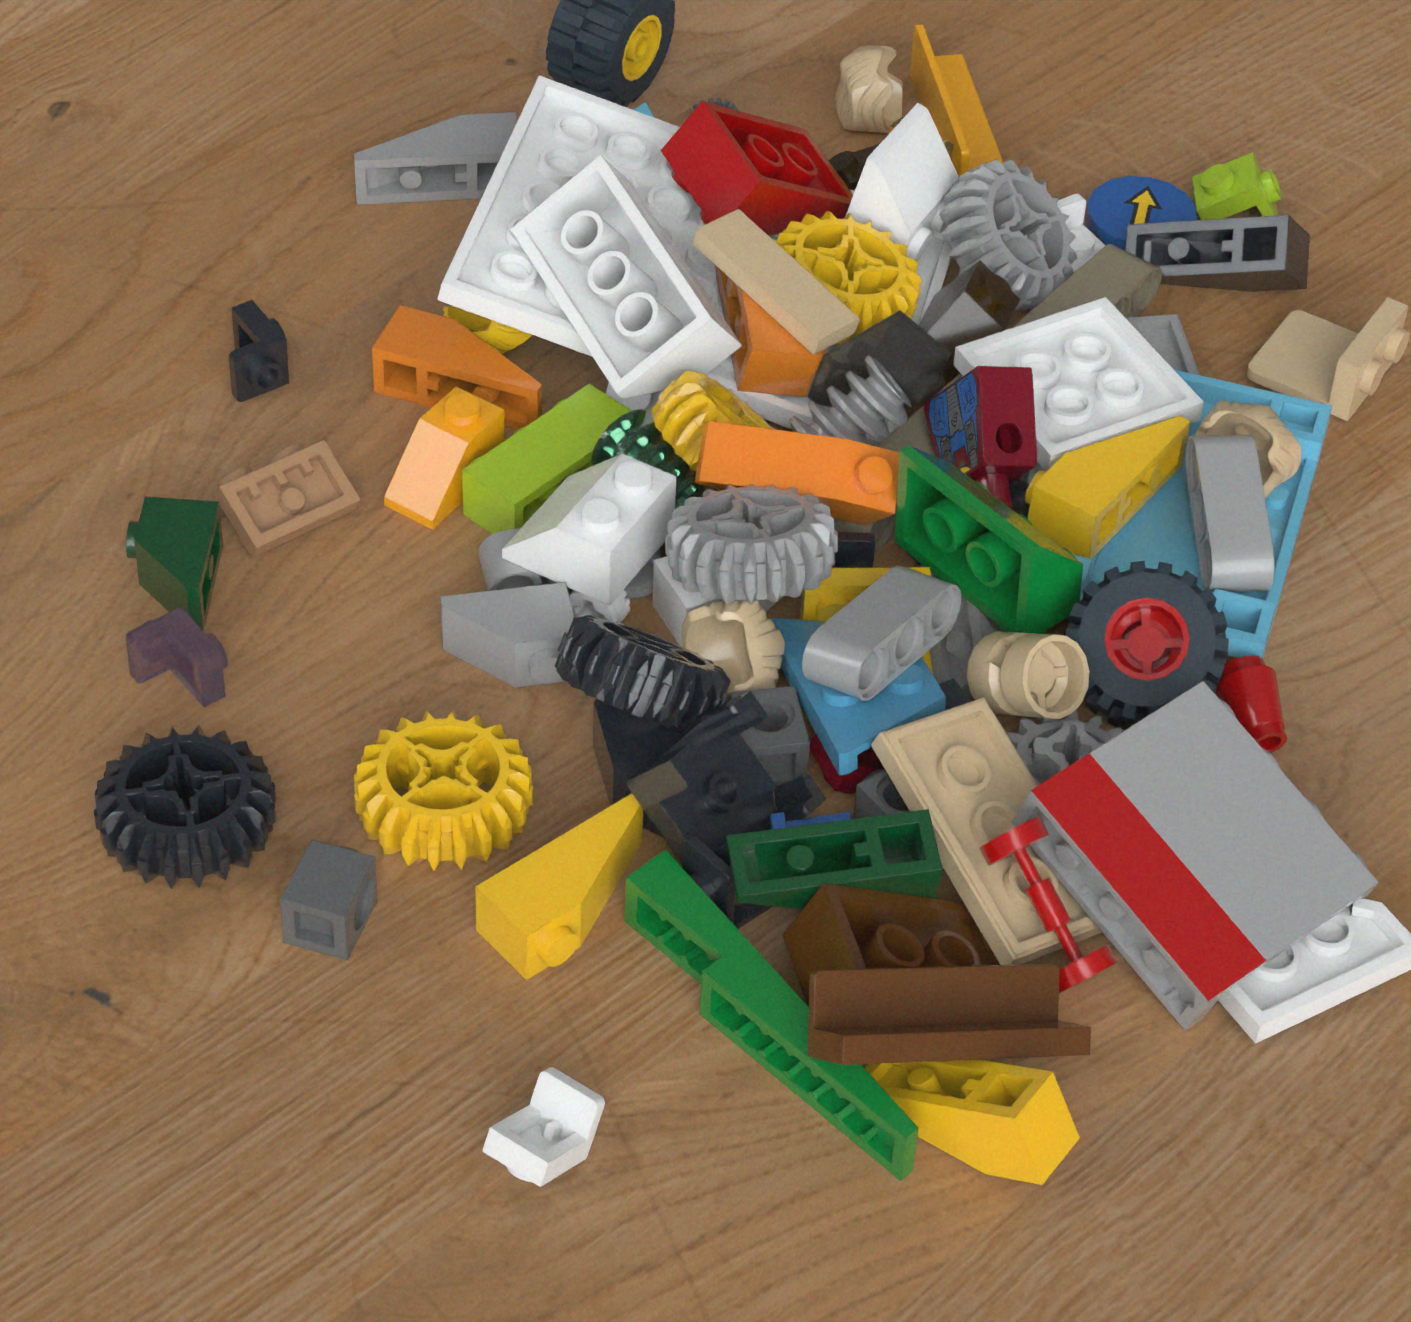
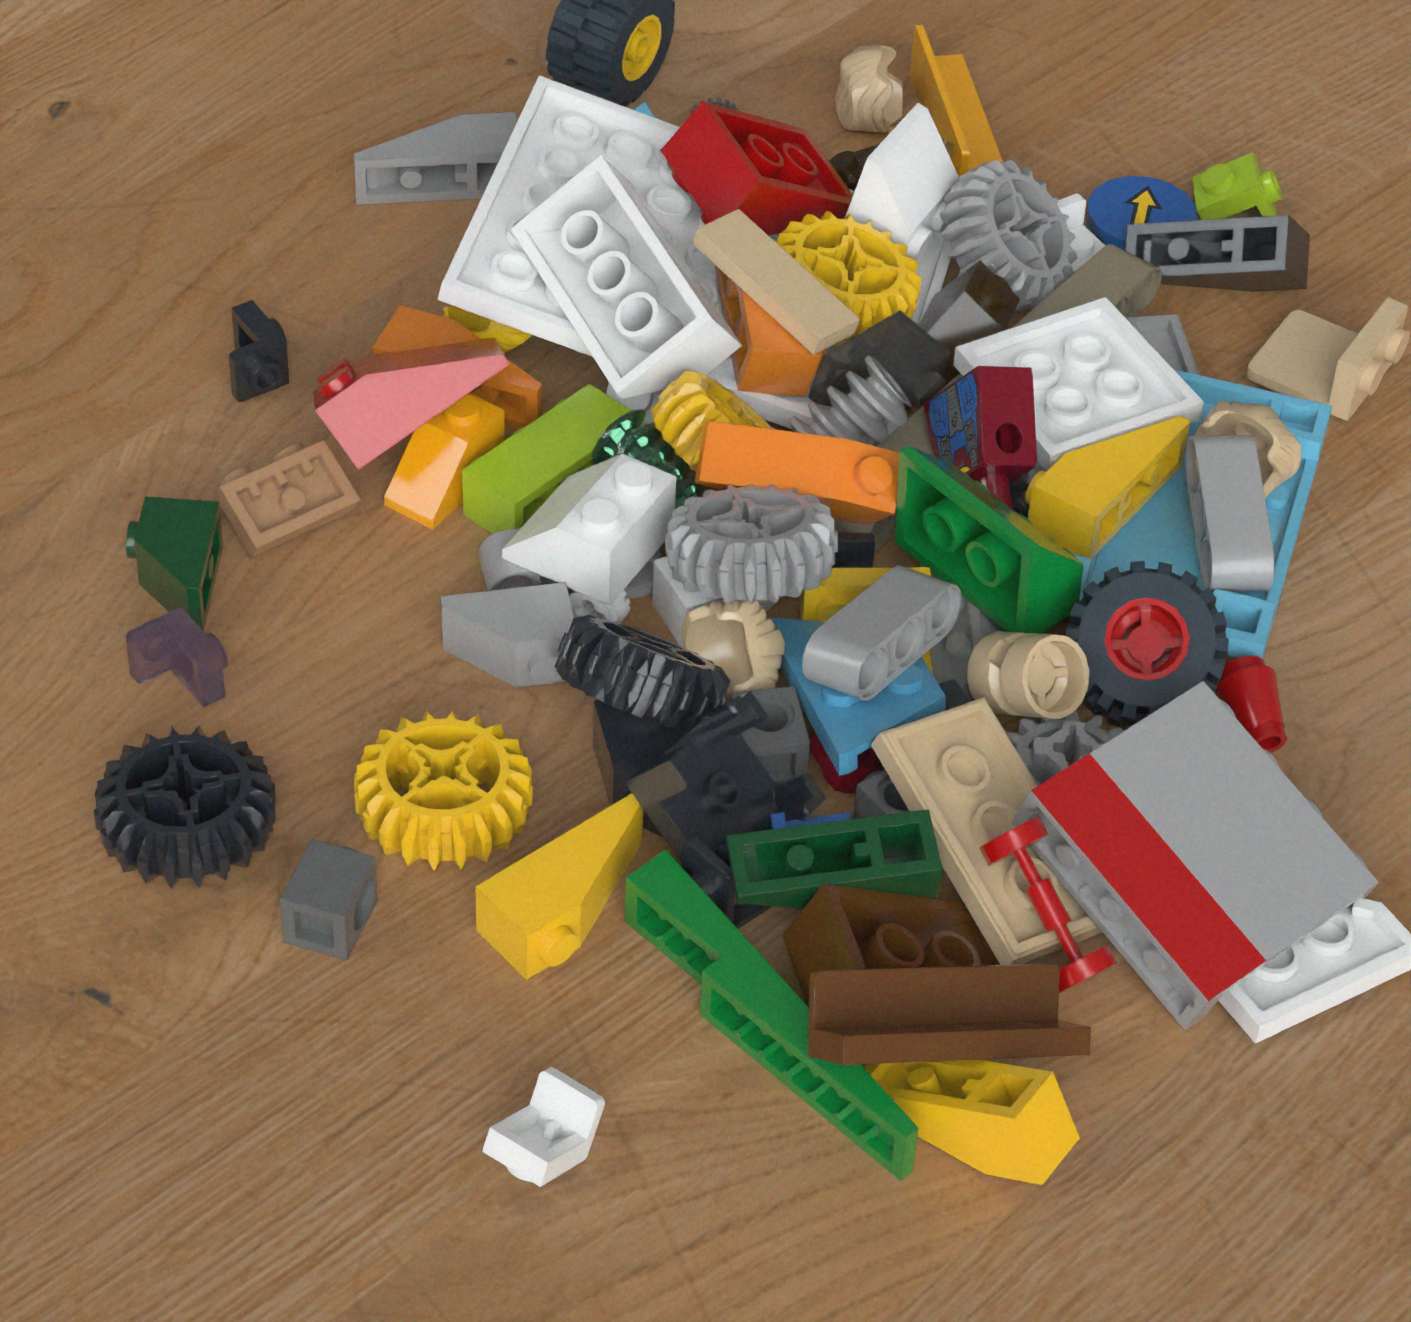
none -> slope [313,337,510,470]

